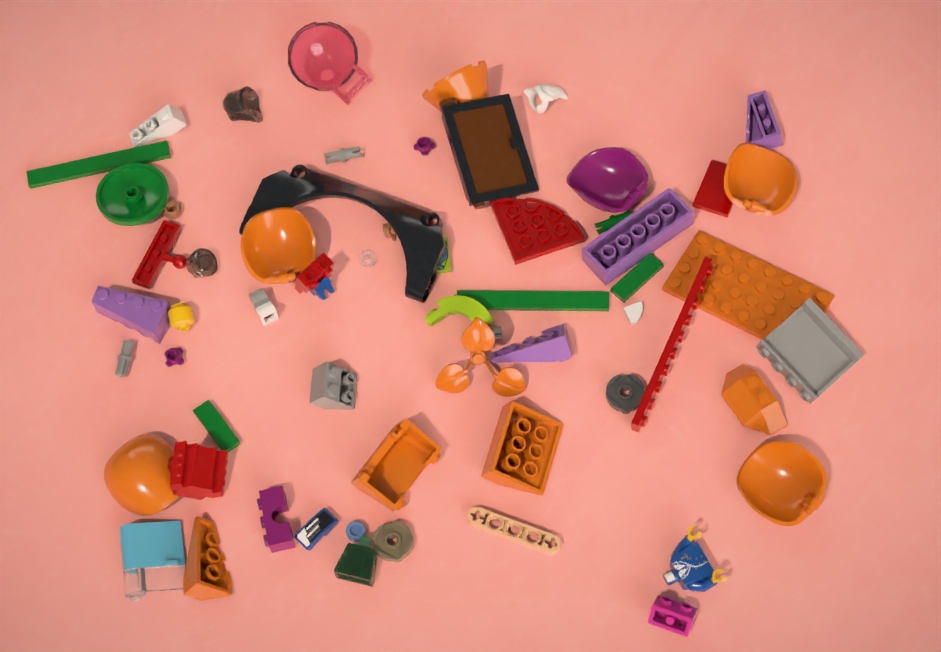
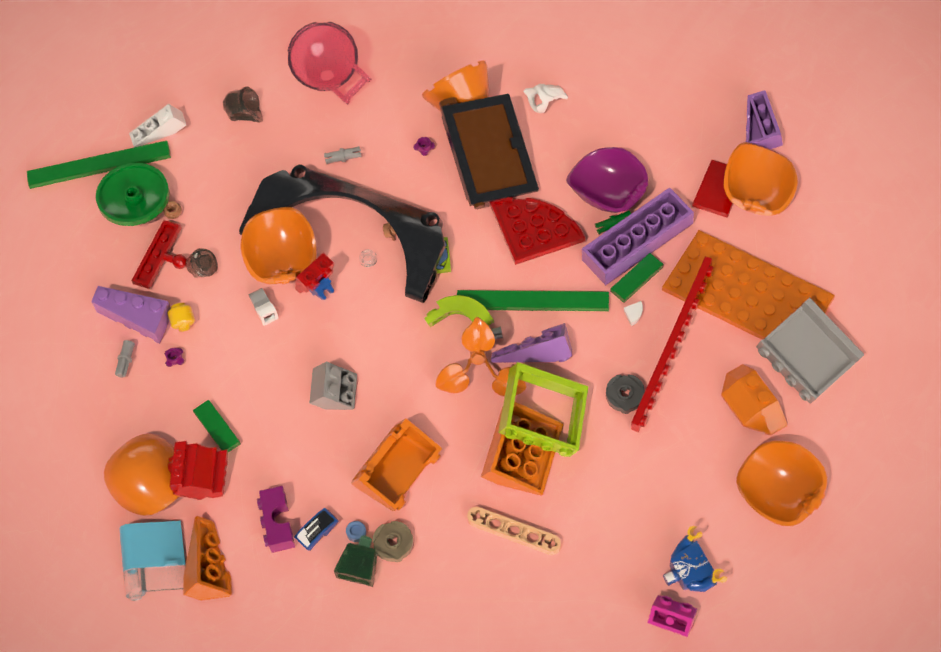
none -> lime window [498,362,589,457]

